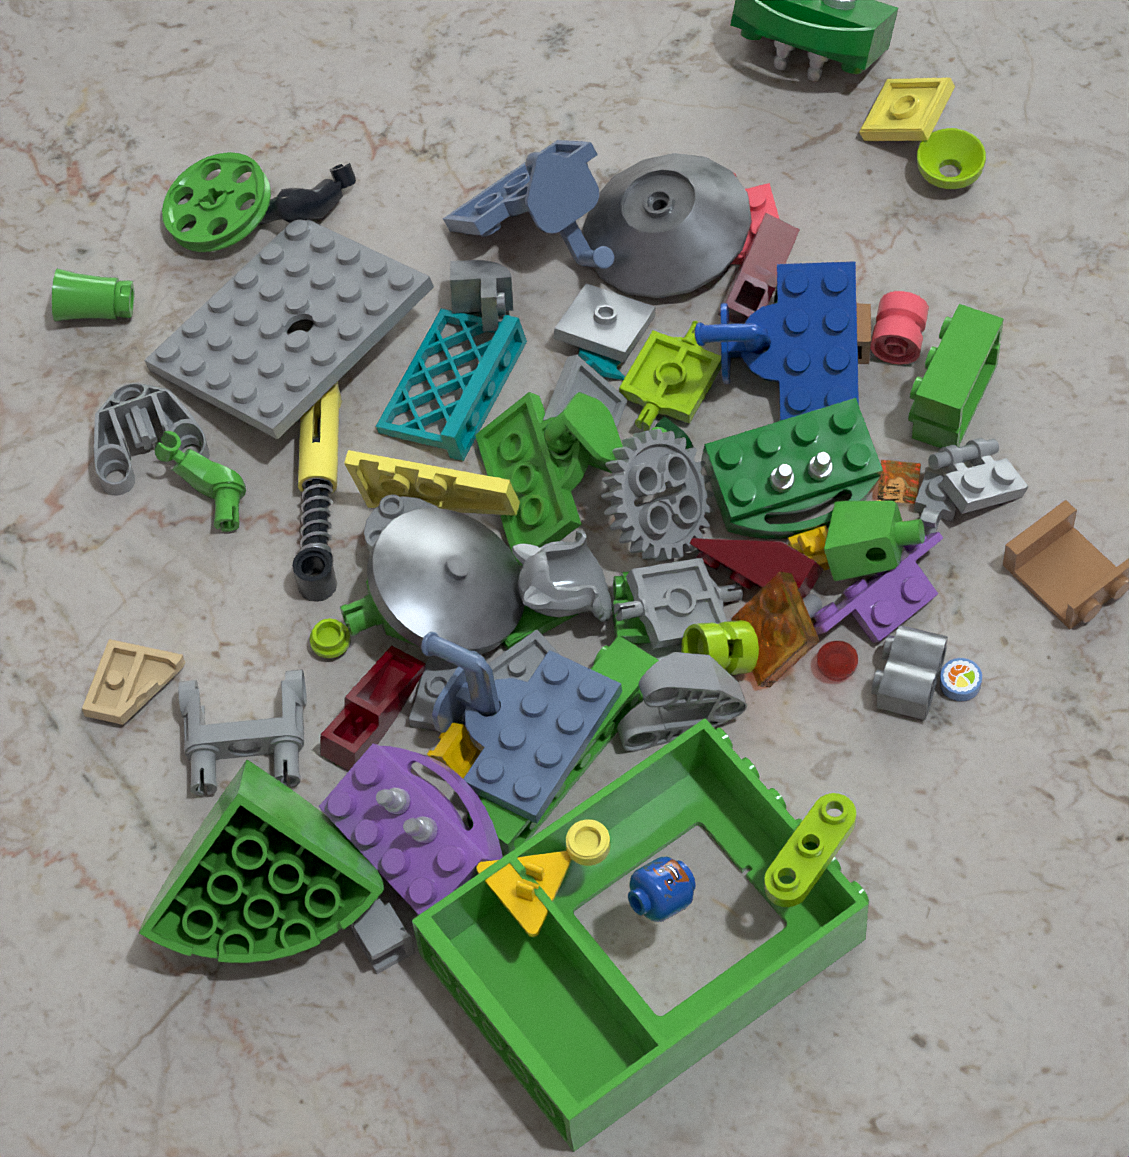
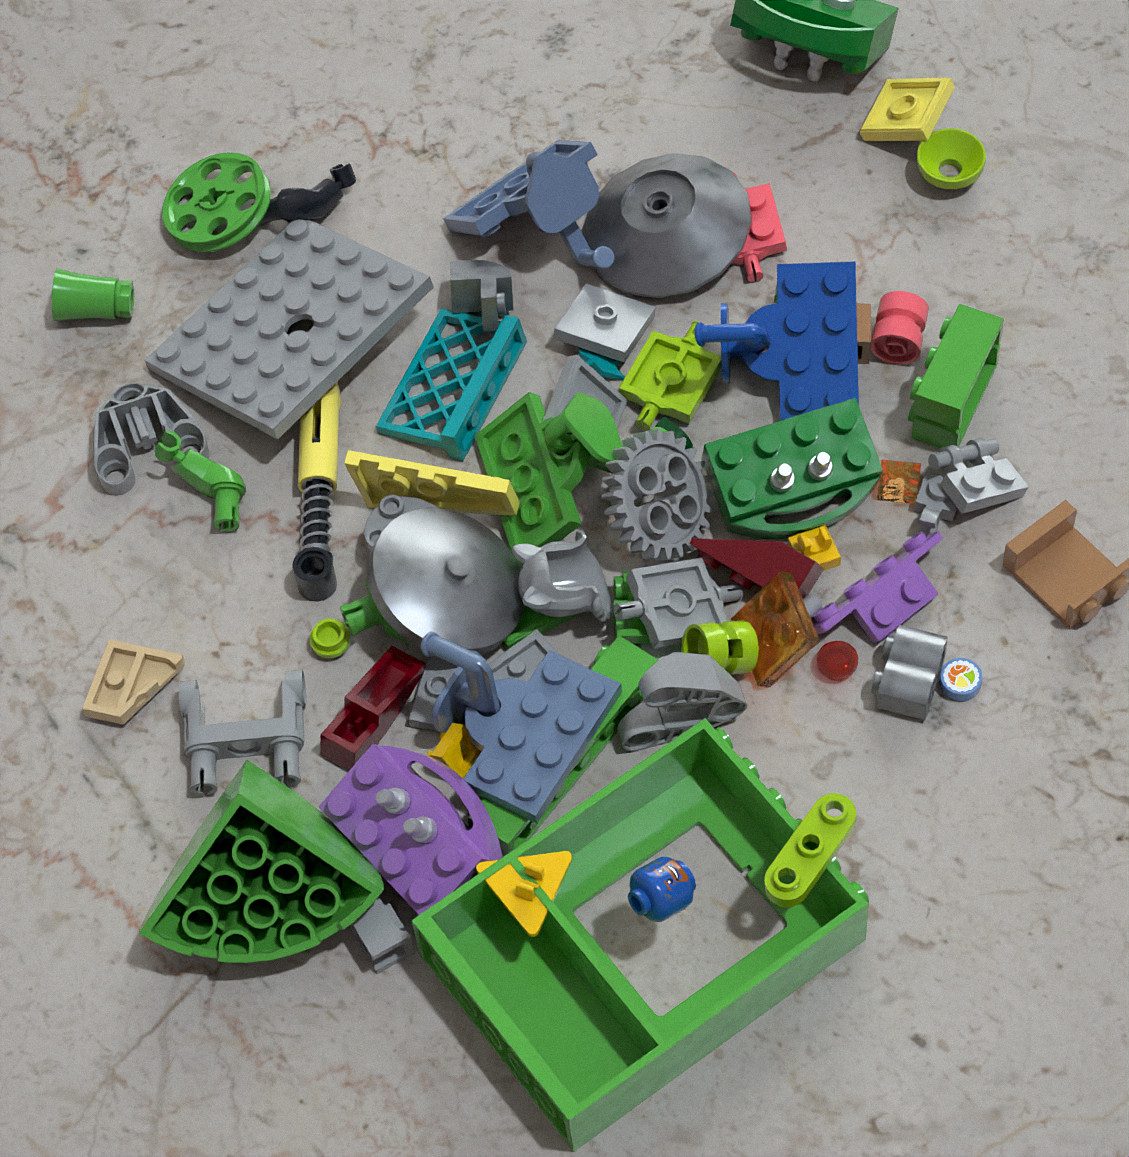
light yellow tile [566,820,610,866] -> none
slope [717,213,800,324] -> none
bright green torso [824,501,925,581] -> none

